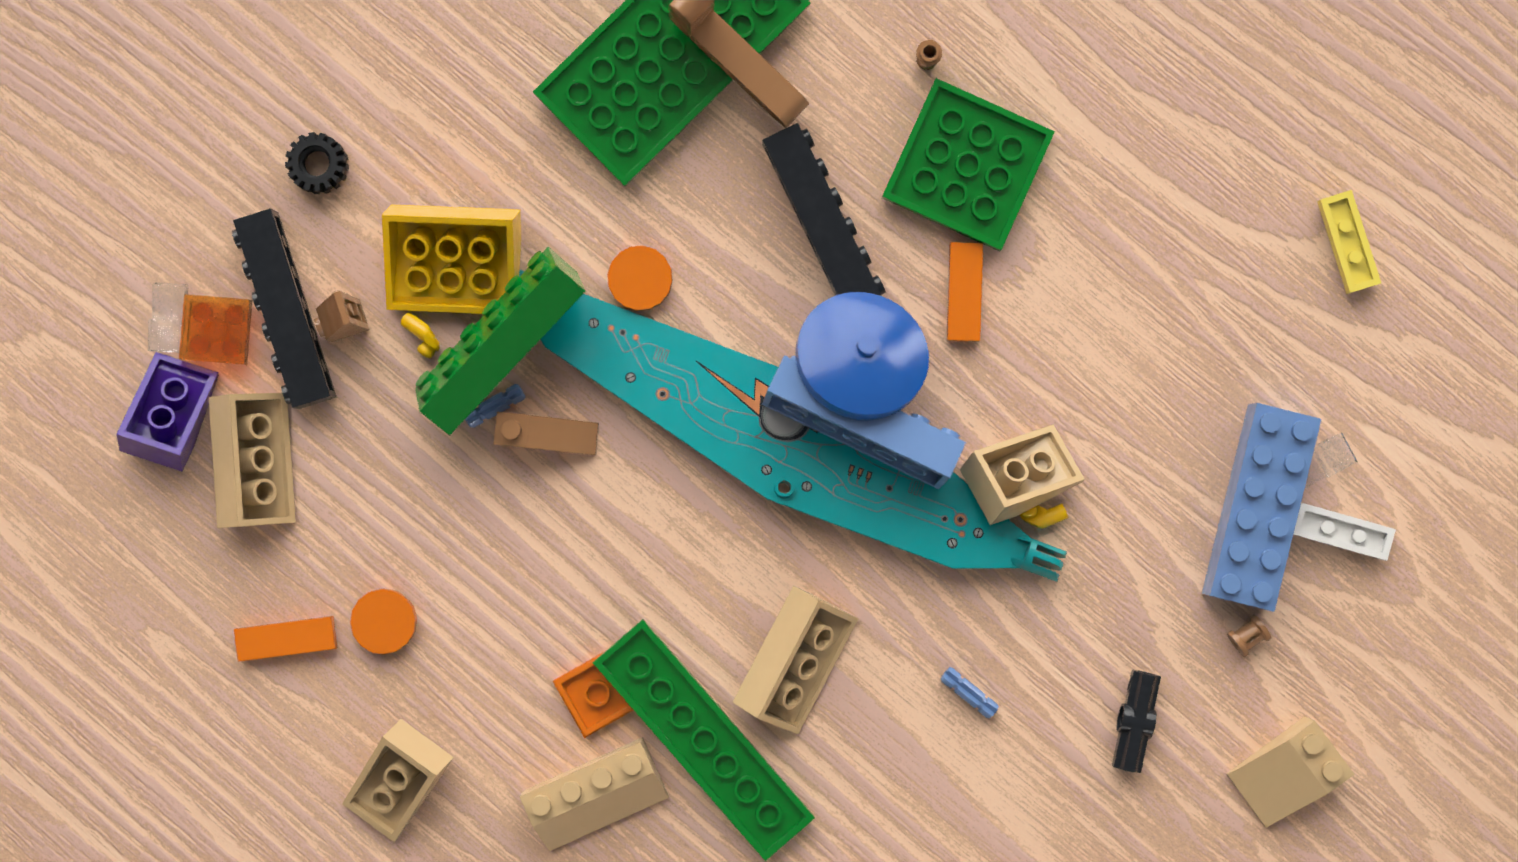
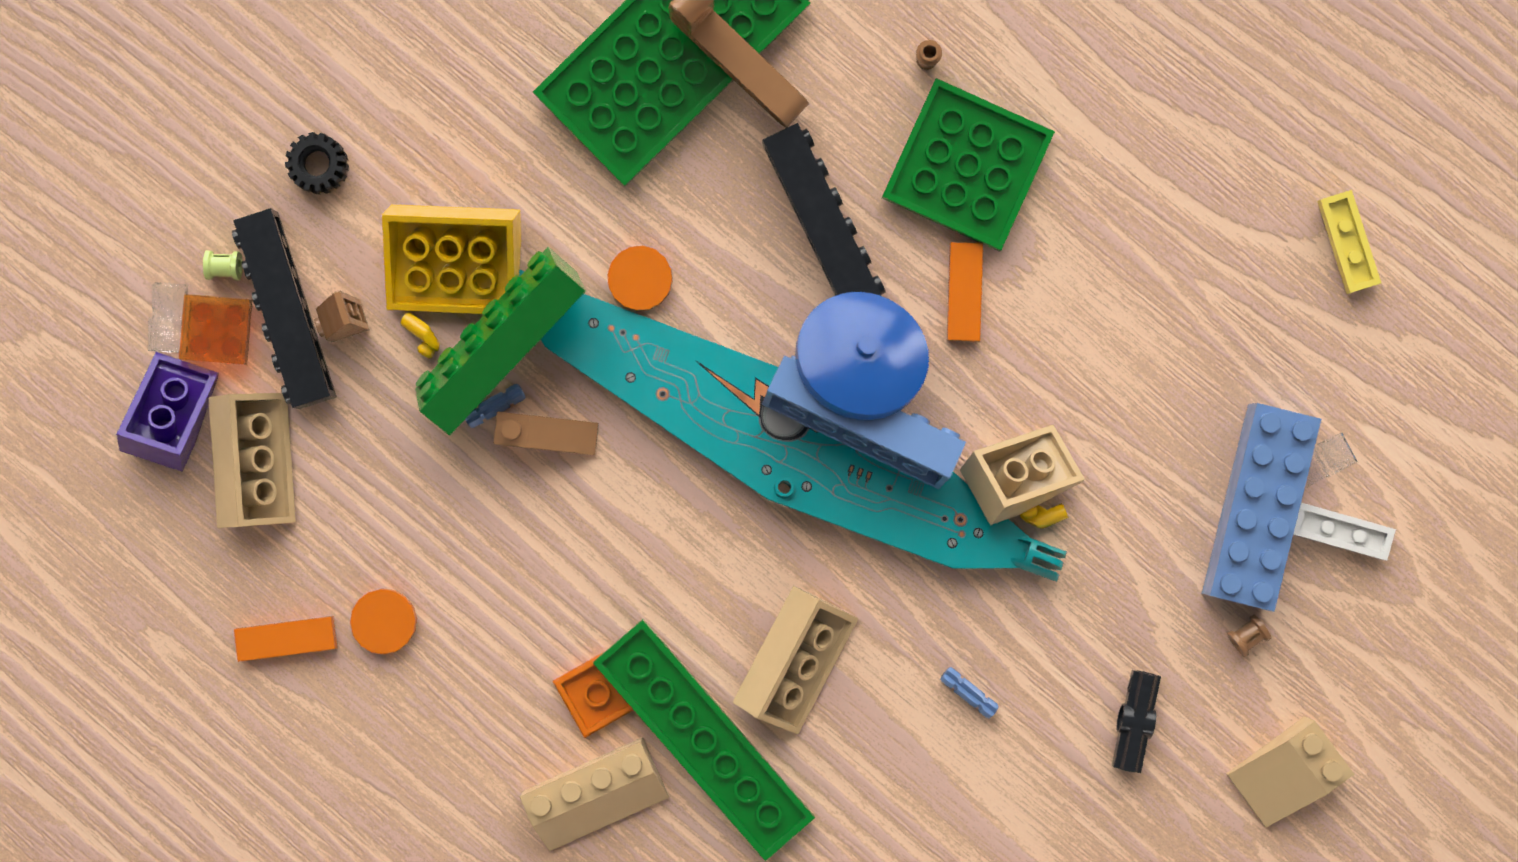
tan slope [342,719,454,842] -> none
none -> yellowish green bush [203,251,243,280]

